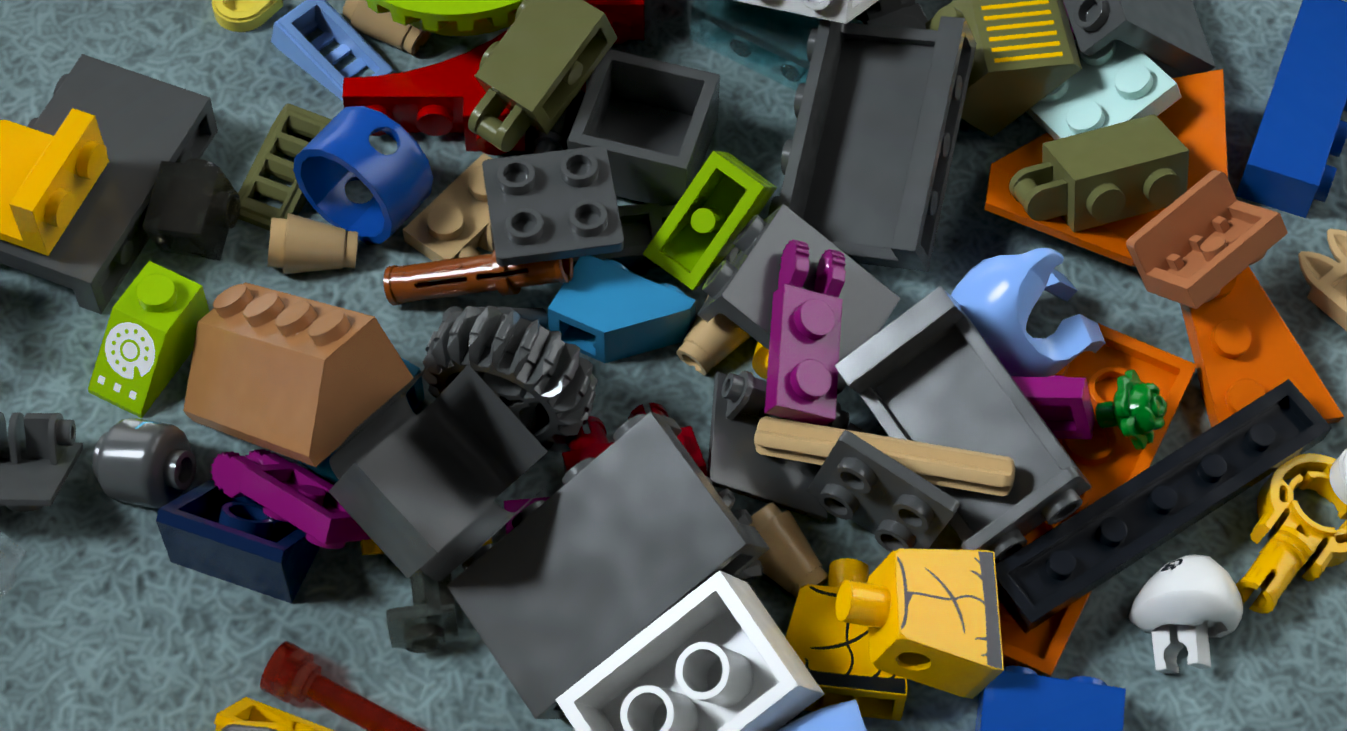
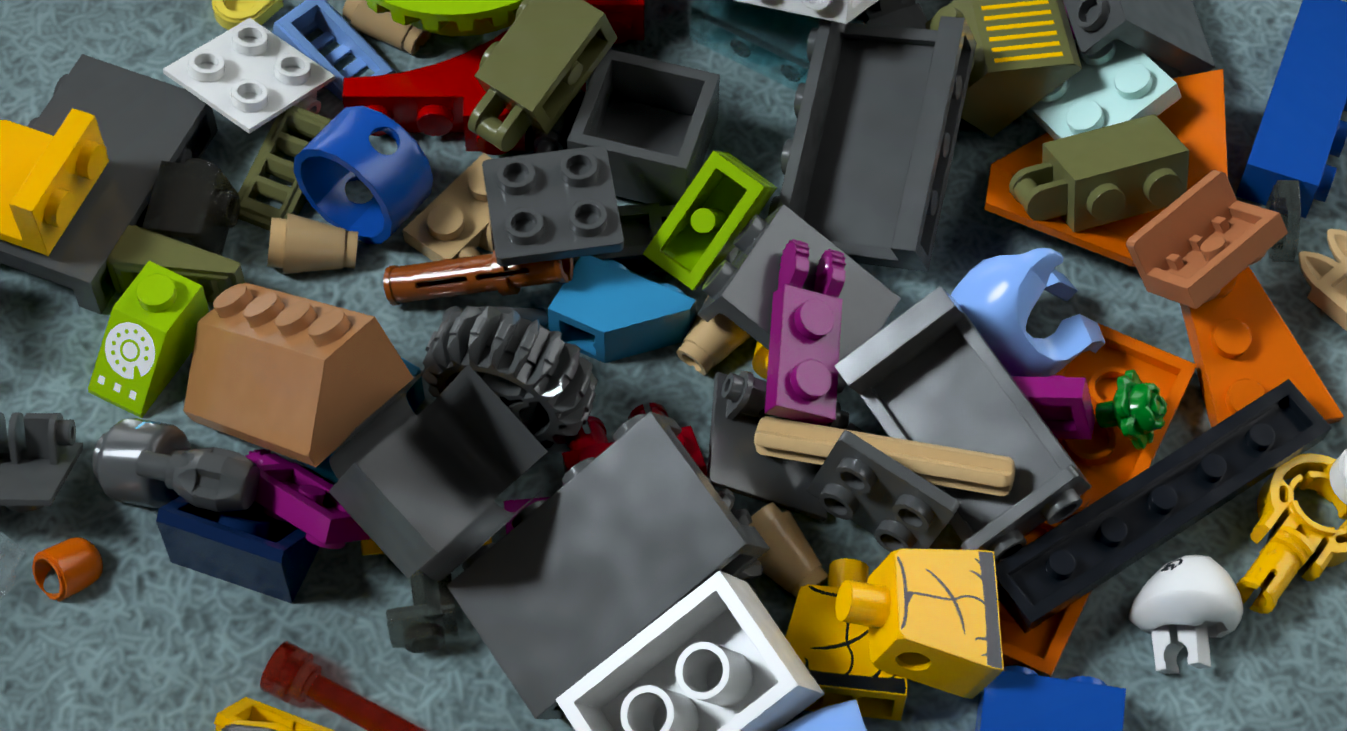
none -> orange piece [32,537,103,602]
none -> olive slope [106,224,245,303]
none -> dark grey piece [136,447,260,512]
none -> white hinge [163,18,335,134]
none -> clear smoke tile [1265,180,1301,262]

